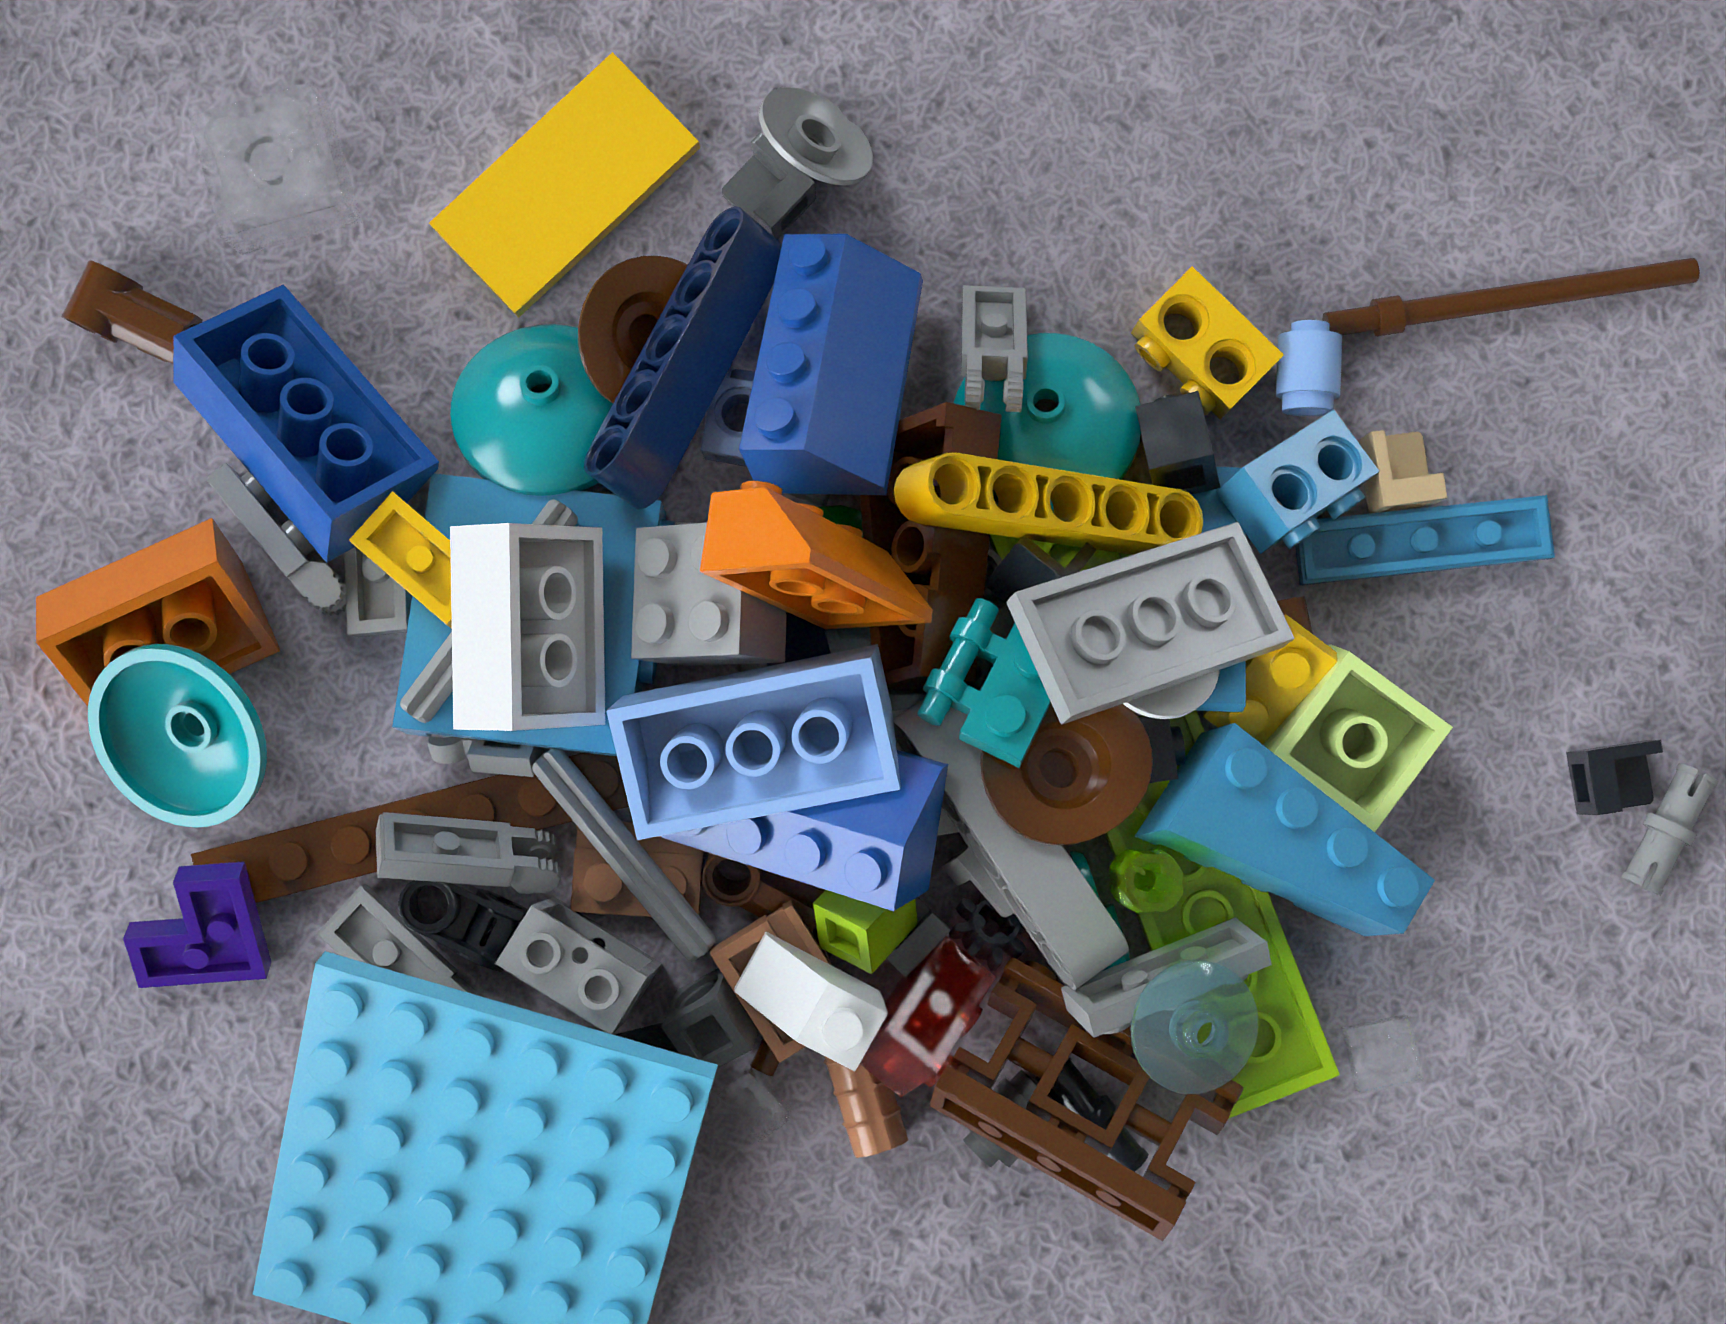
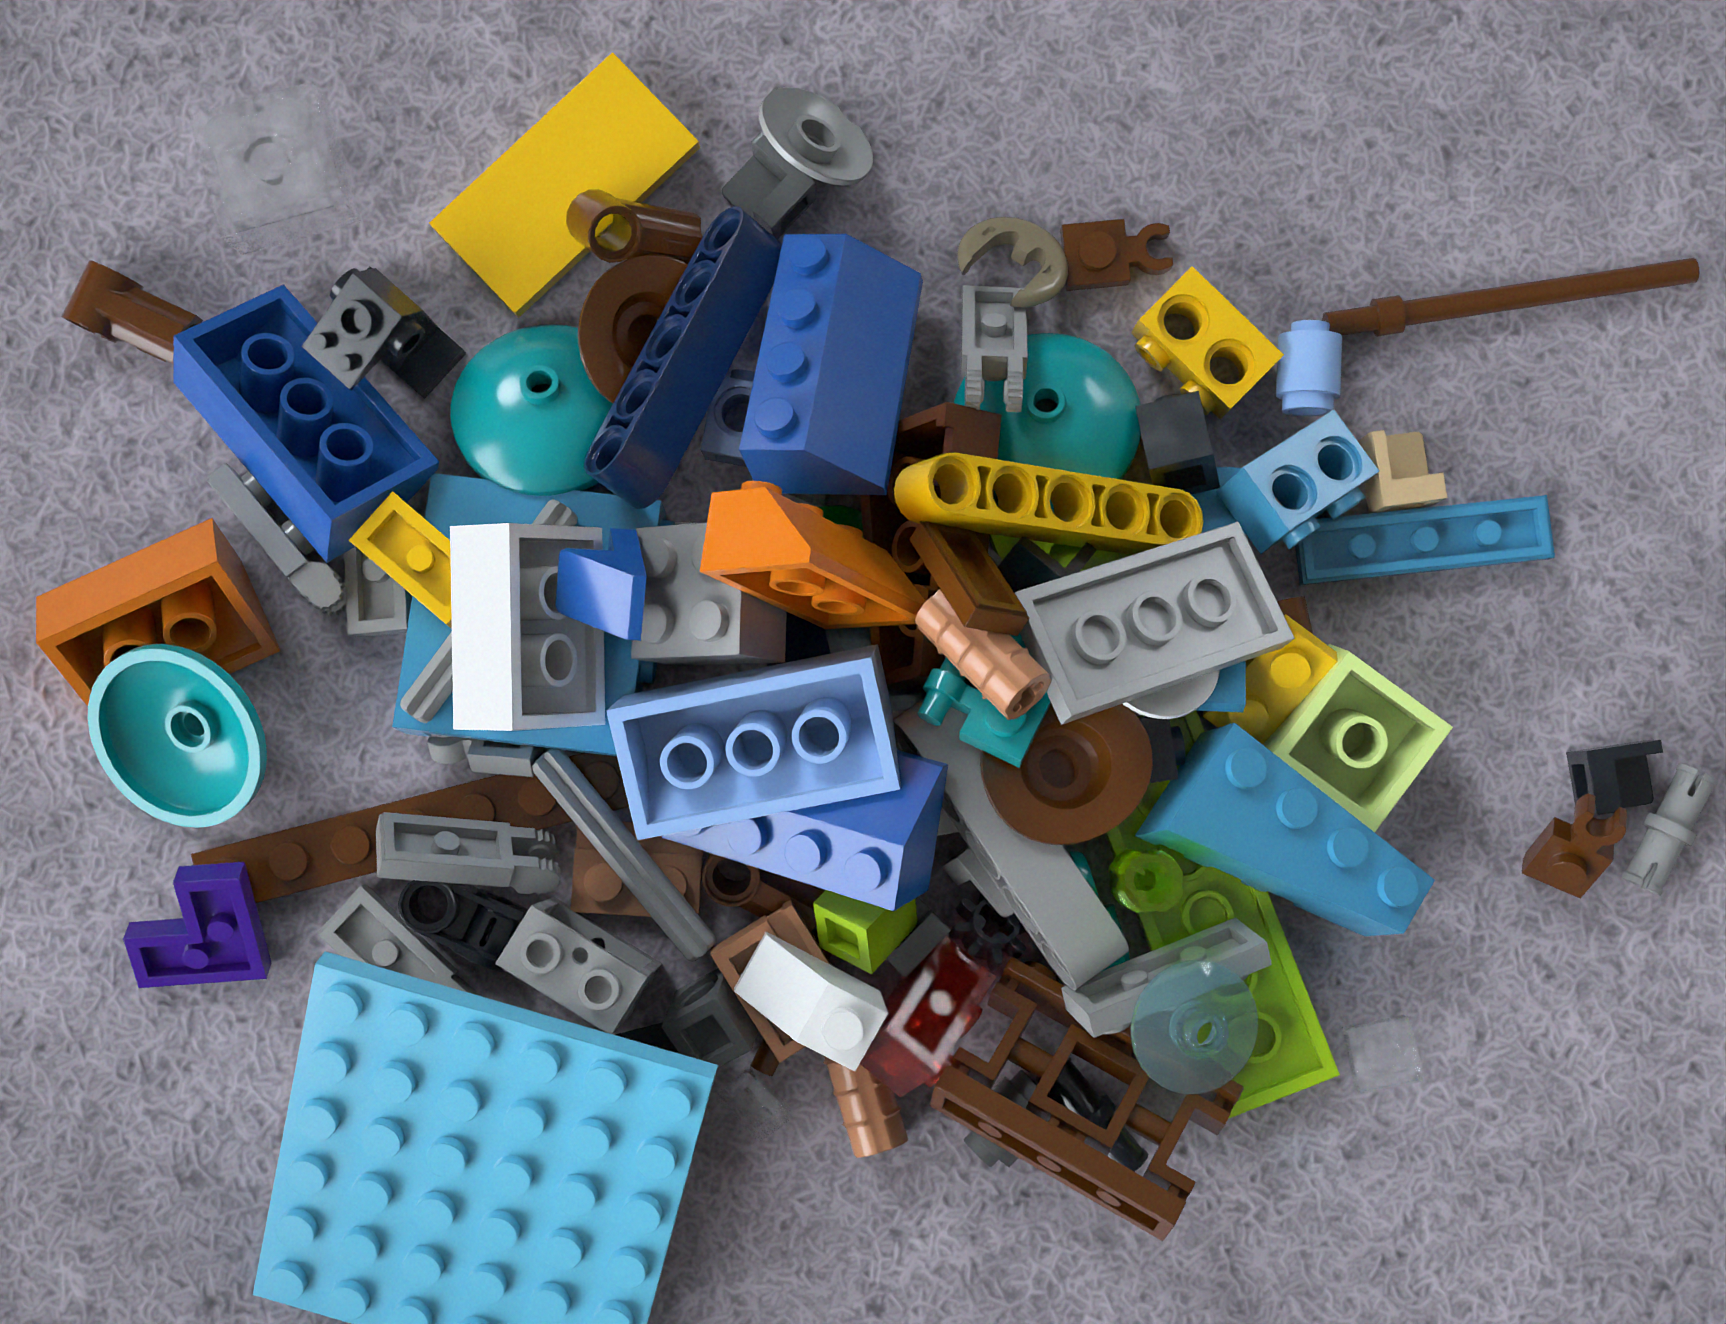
none -> black tile [302,266,466,399]
none -> blue slope [555,528,647,641]
none -> reddish brown piece [566,189,703,264]
none -> reddish brown tile [909,521,1029,636]
none -> nougat axle [915,589,1051,720]
none -> dark tan head [957,217,1068,307]
none -> reddish brown plate [1060,219,1173,291]
none -> reddish brown plate [1522,793,1627,899]

